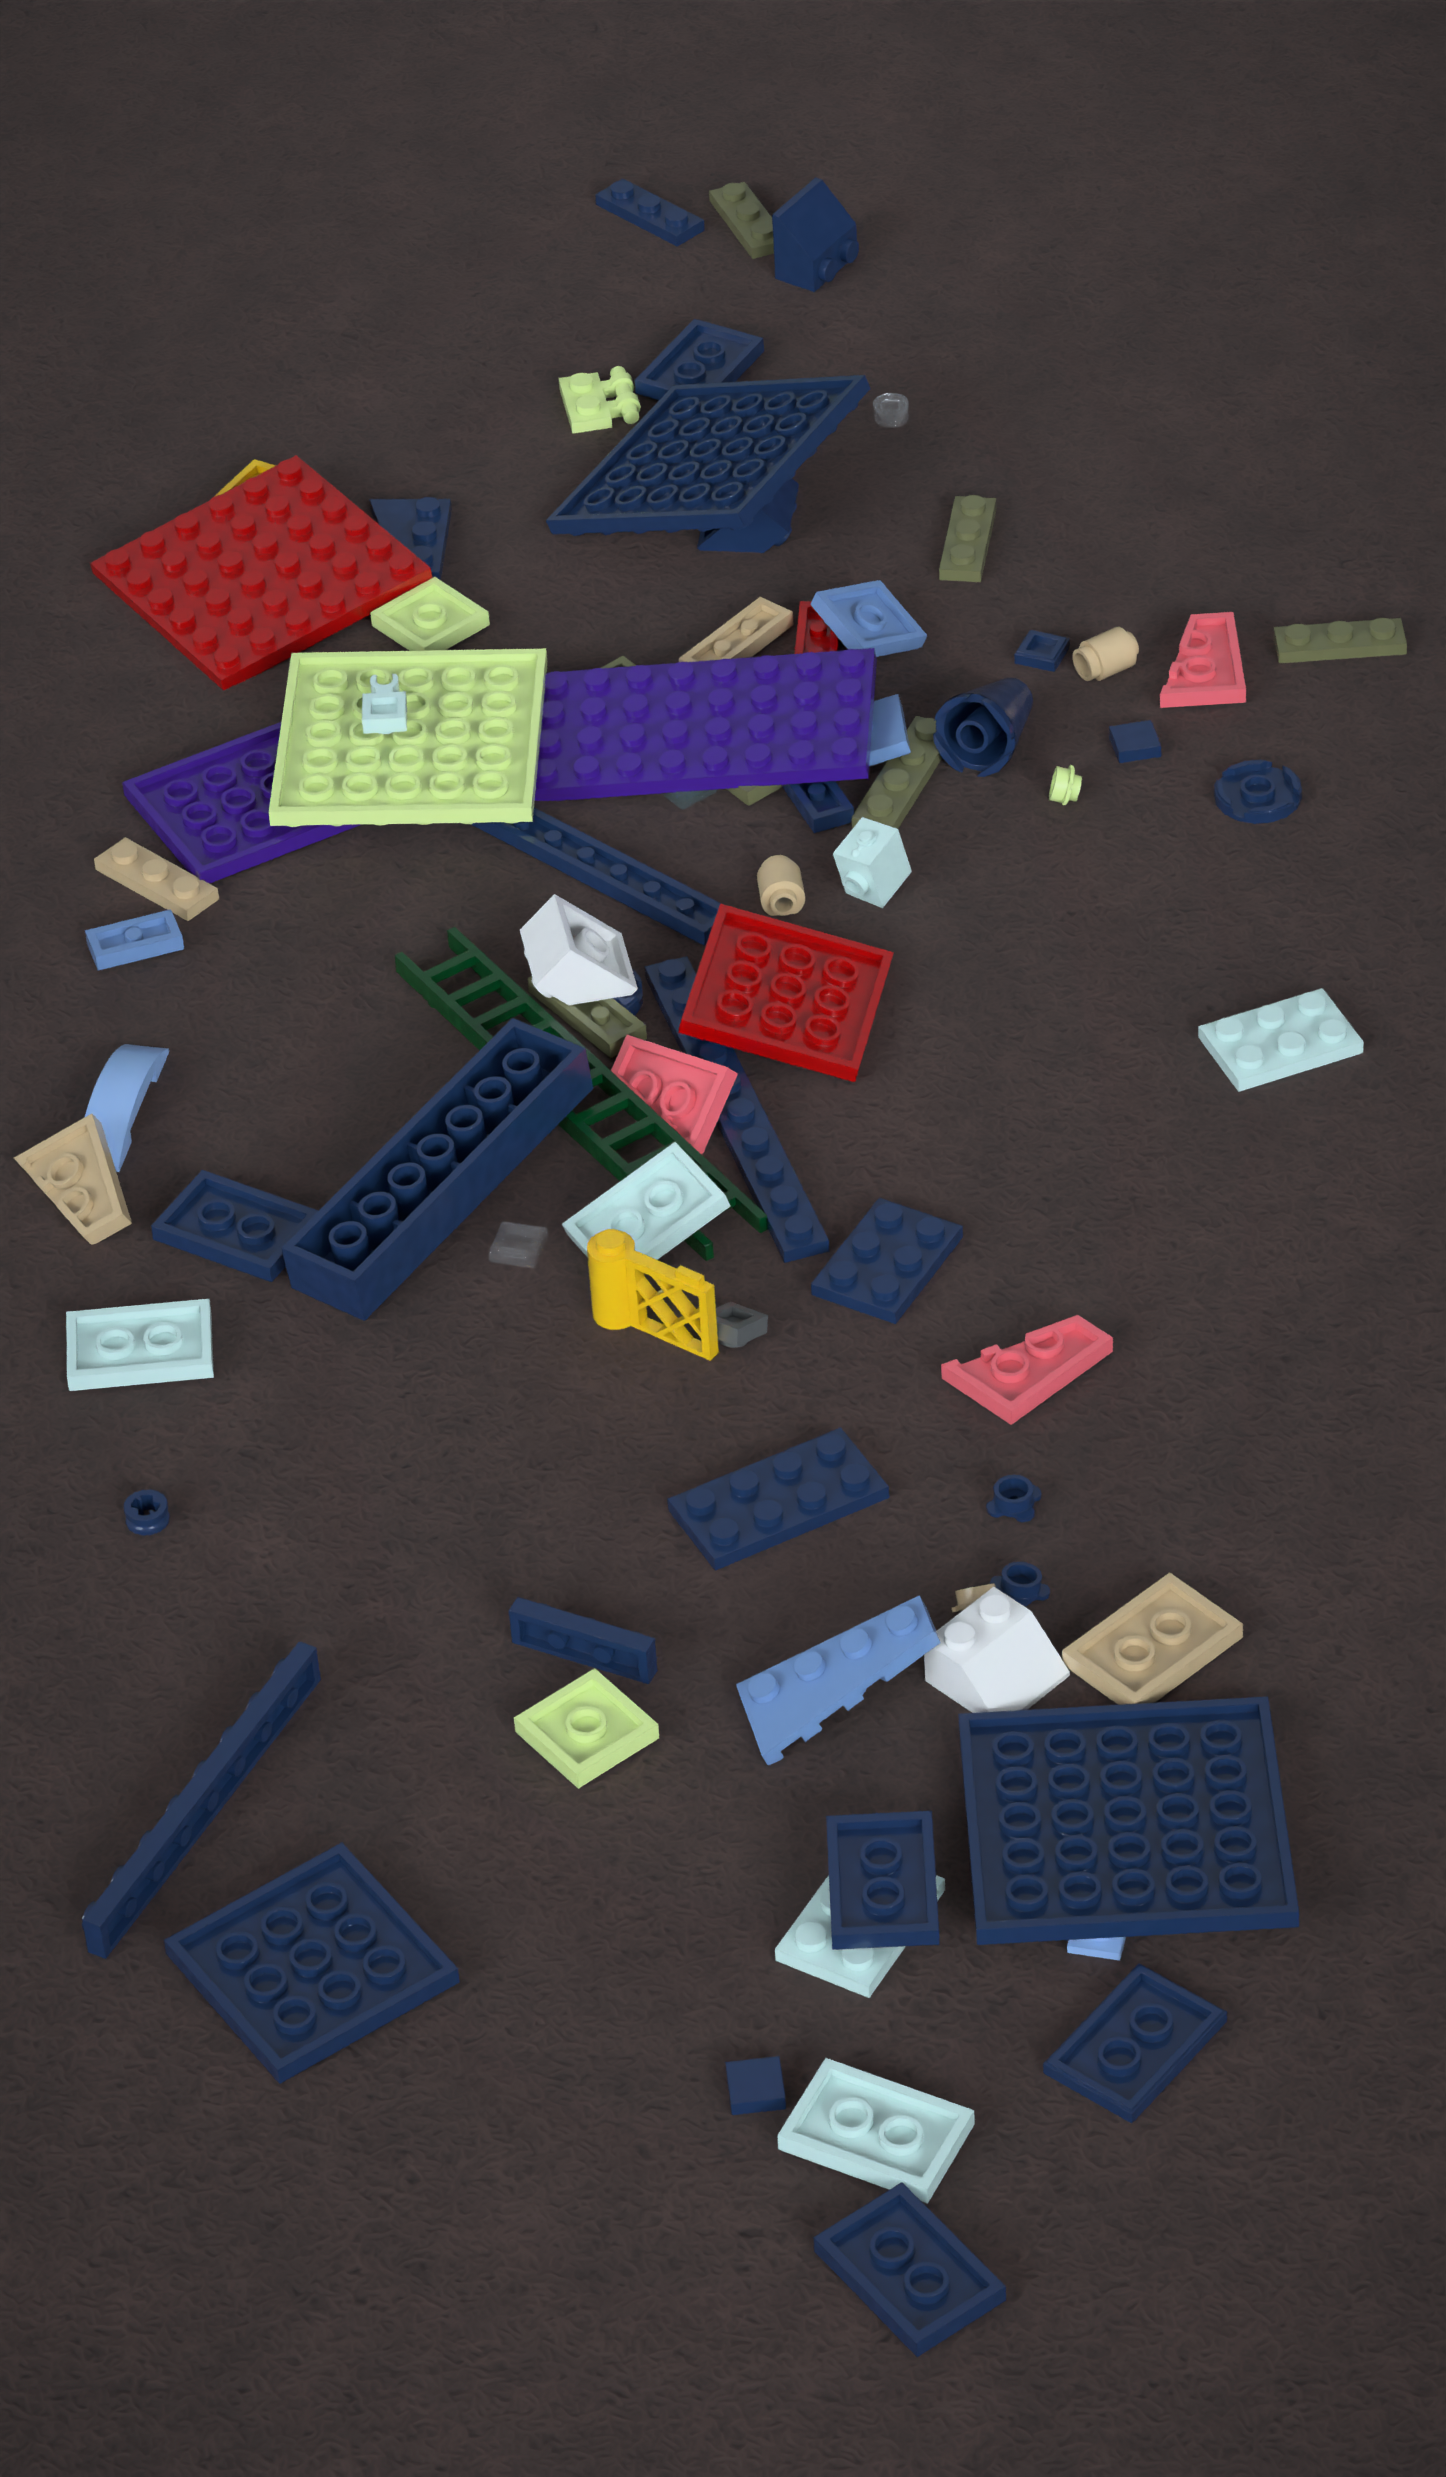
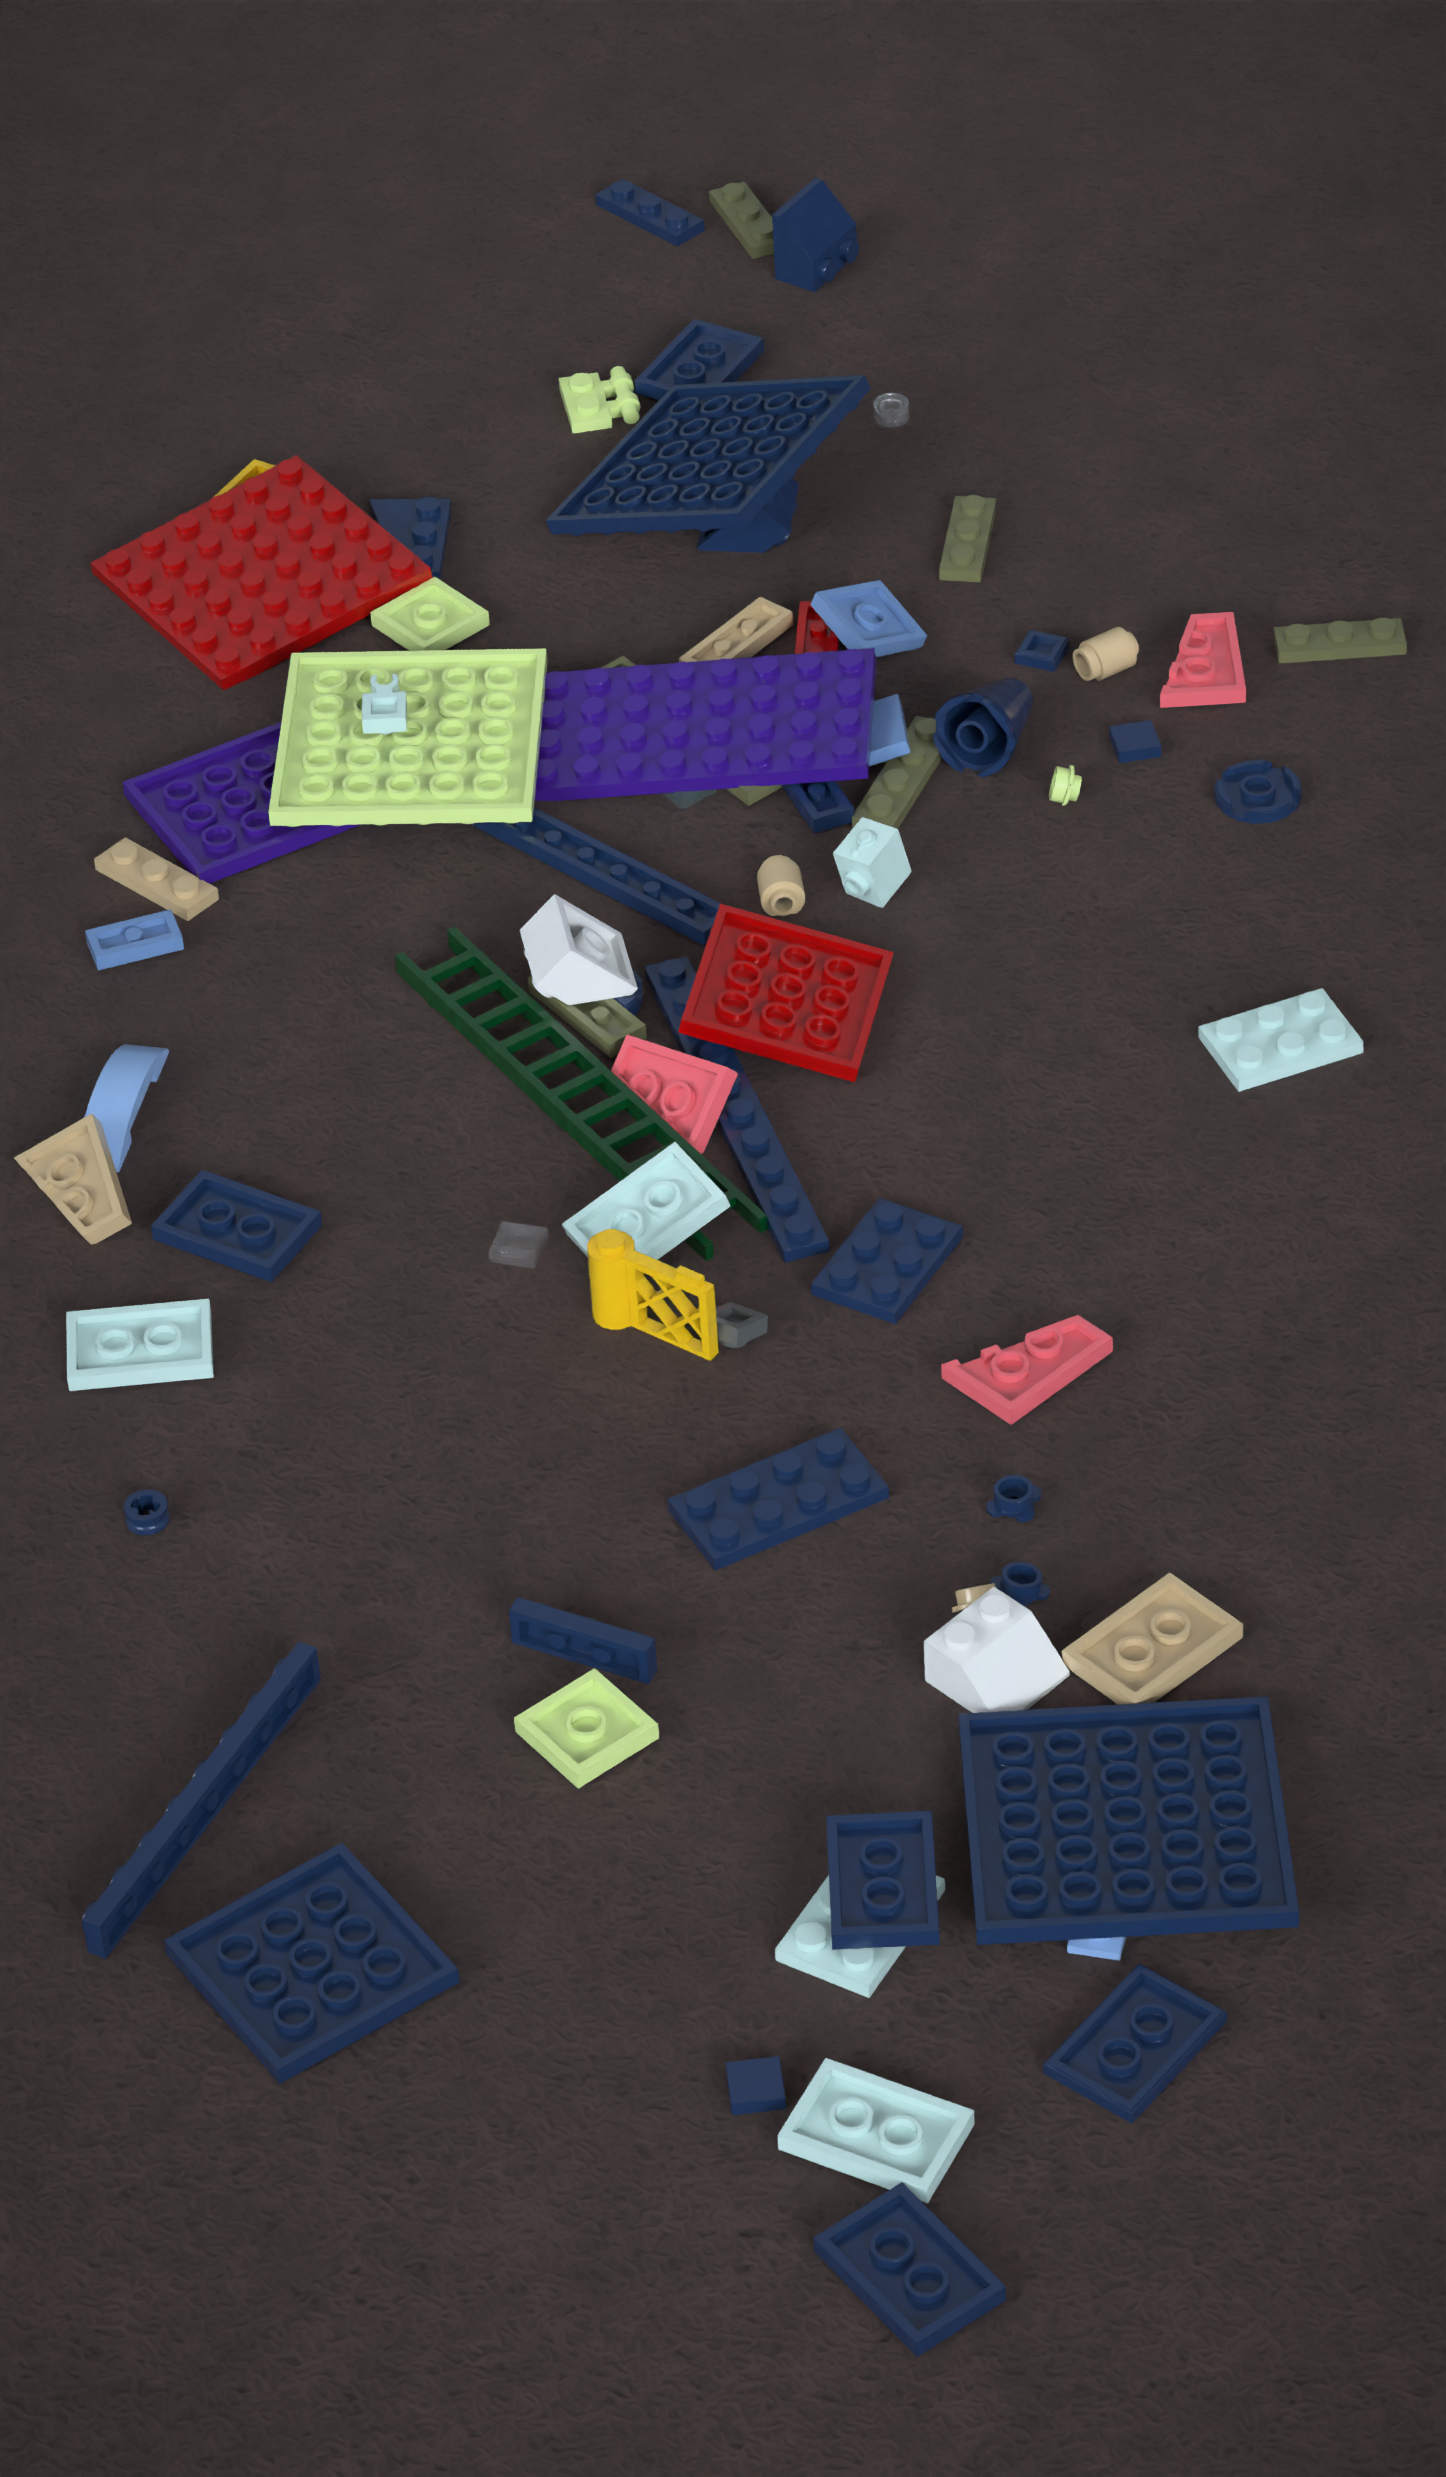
dark blue brick [281,1018,593,1321] -> none
medium blue wing [736,1595,941,1765] -> none

